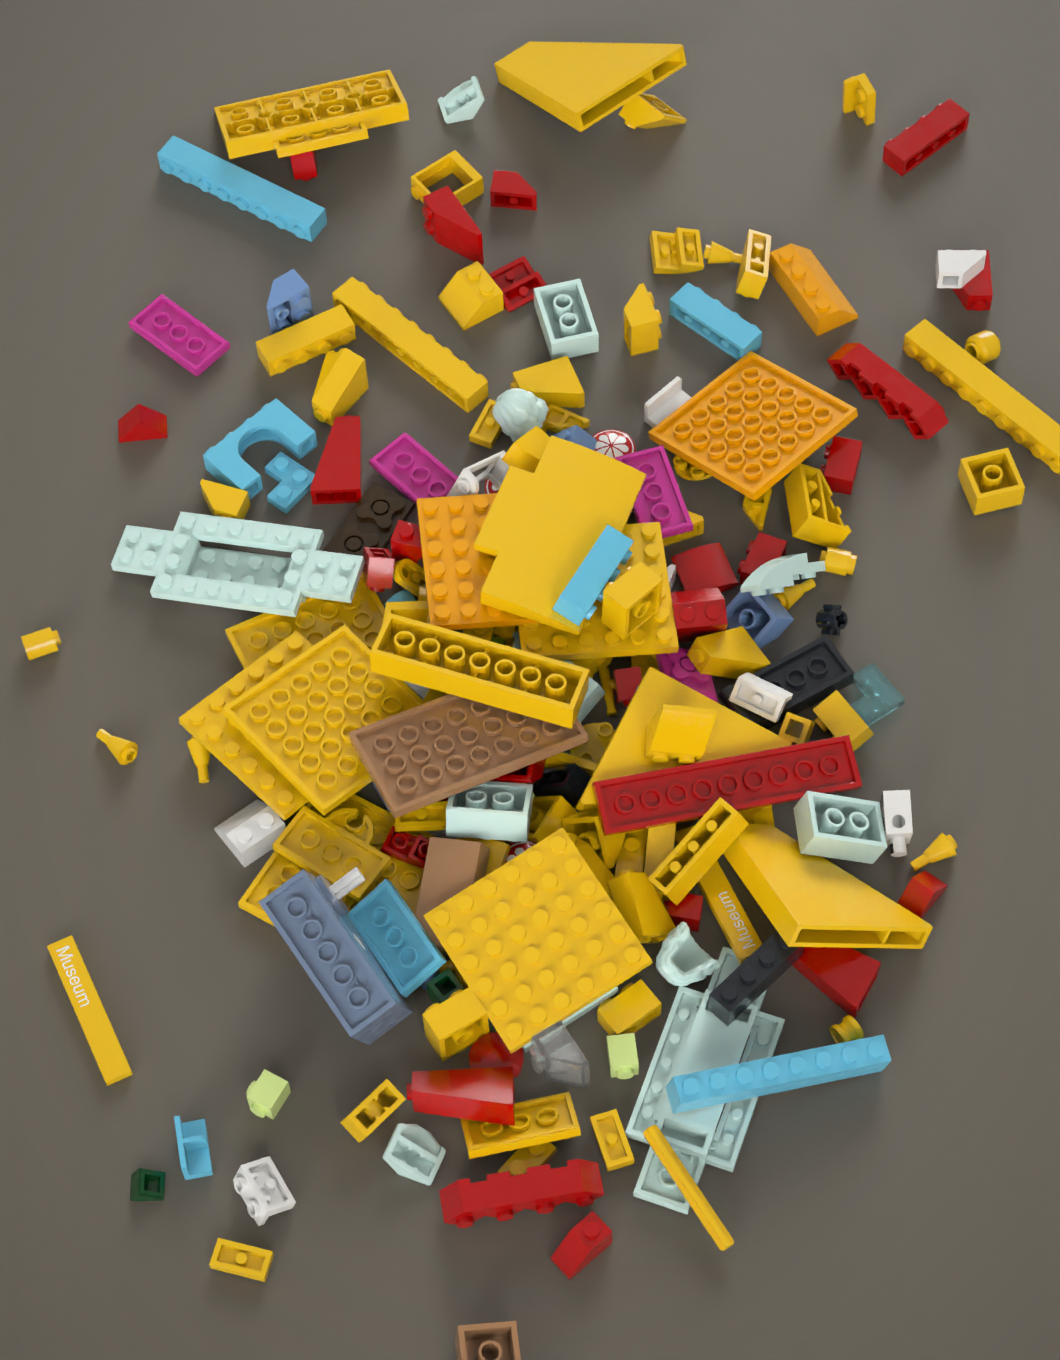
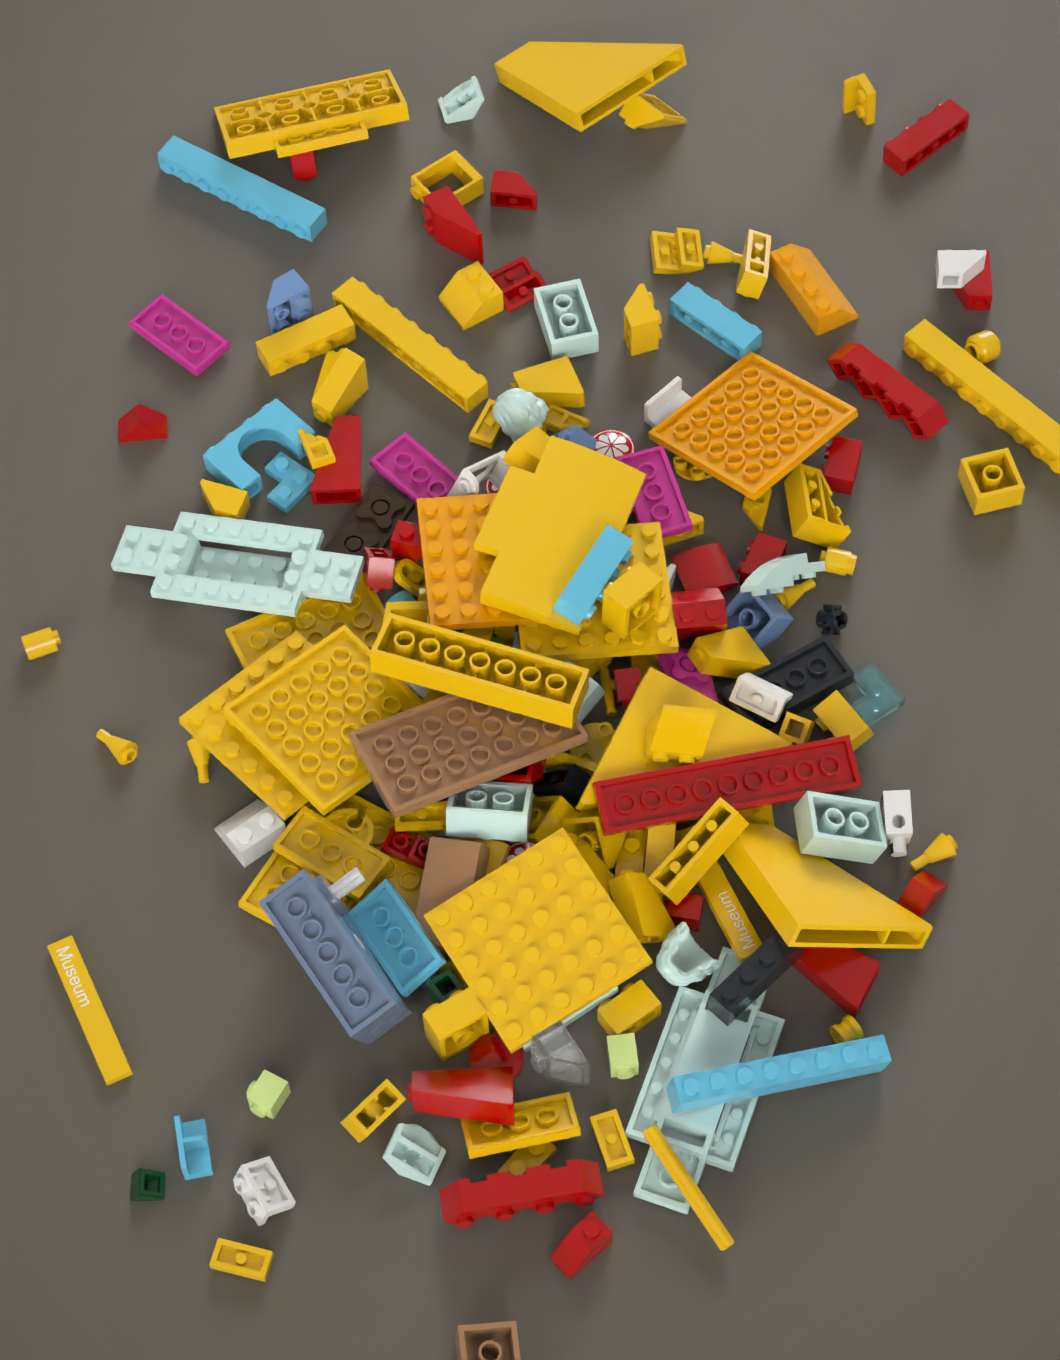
none -> yellow tile [297,429,336,470]

